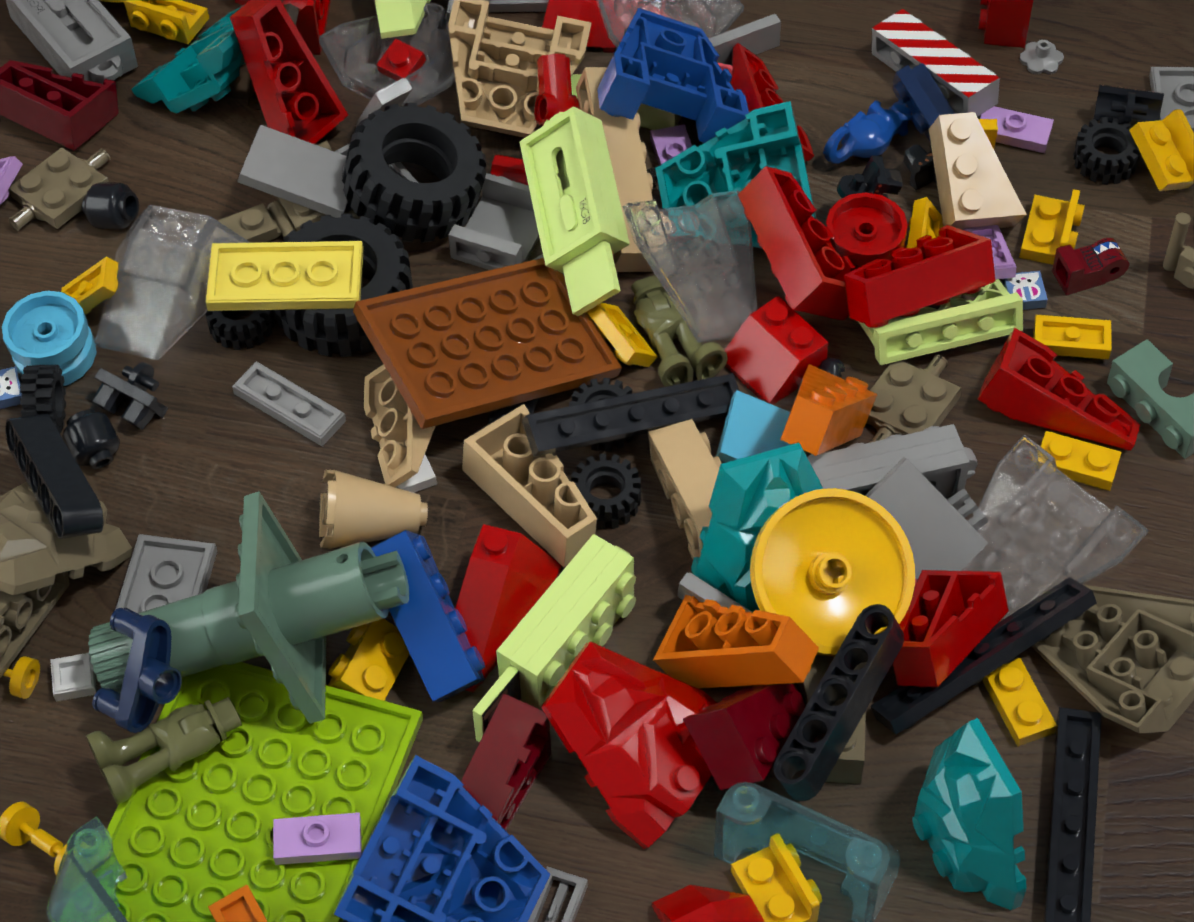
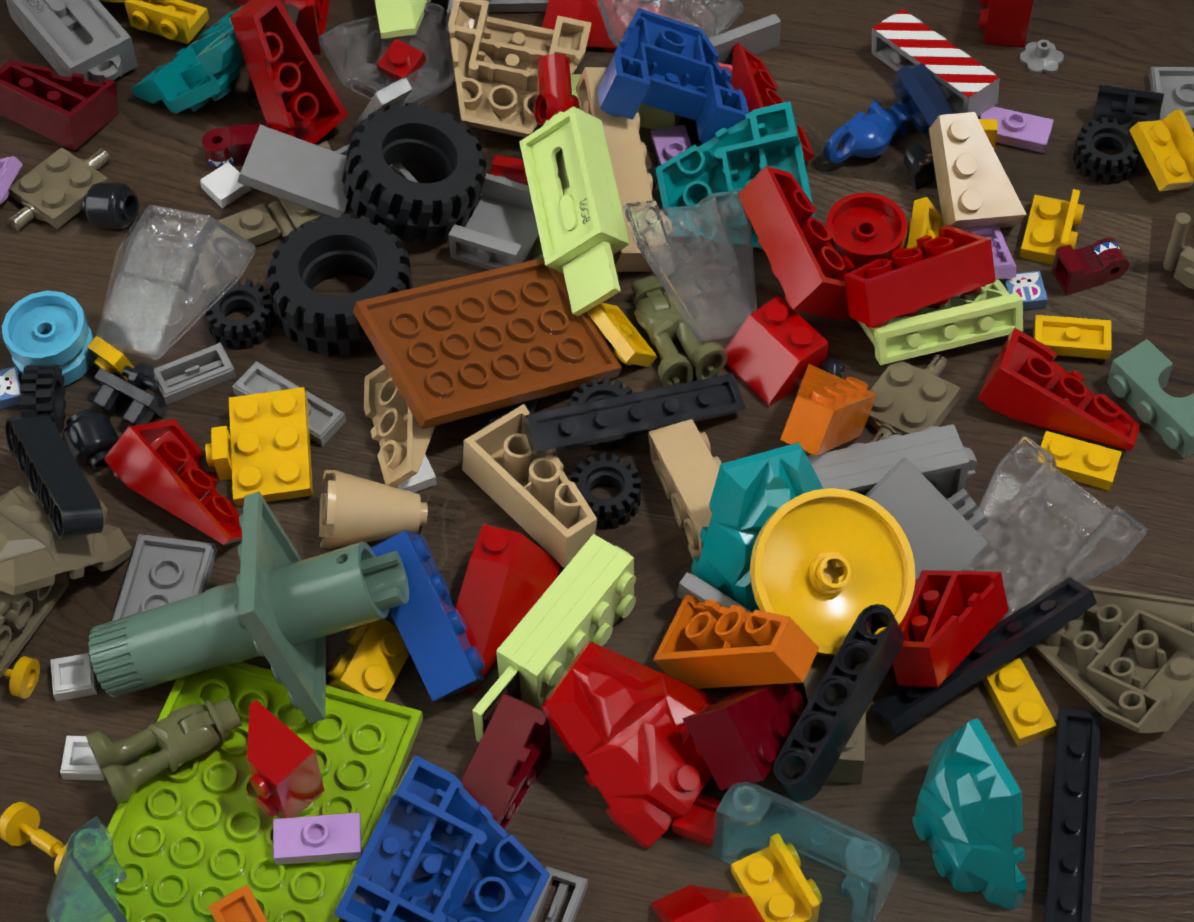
yellow plate [61,256,119,314] -> none
dark blue connector [92,608,182,733] -> none
light yellow tile [206,241,363,311] -> none
medium azure tile [716,390,791,462] -> none
black hips [837,155,903,199] -> none
none -> white tile [60,736,105,781]
none -> yellow plate [87,335,134,381]
none -> red wedge [104,419,242,545]
none -> light grey tile [153,343,236,405]
none -> white tile [200,162,251,208]
none -> dark red leg [202,123,267,170]
none -> yellow plate [205,426,232,481]
none -> yellow plate [229,387,313,506]
none -> red slope [247,700,325,819]
none -> red plate [672,793,728,847]

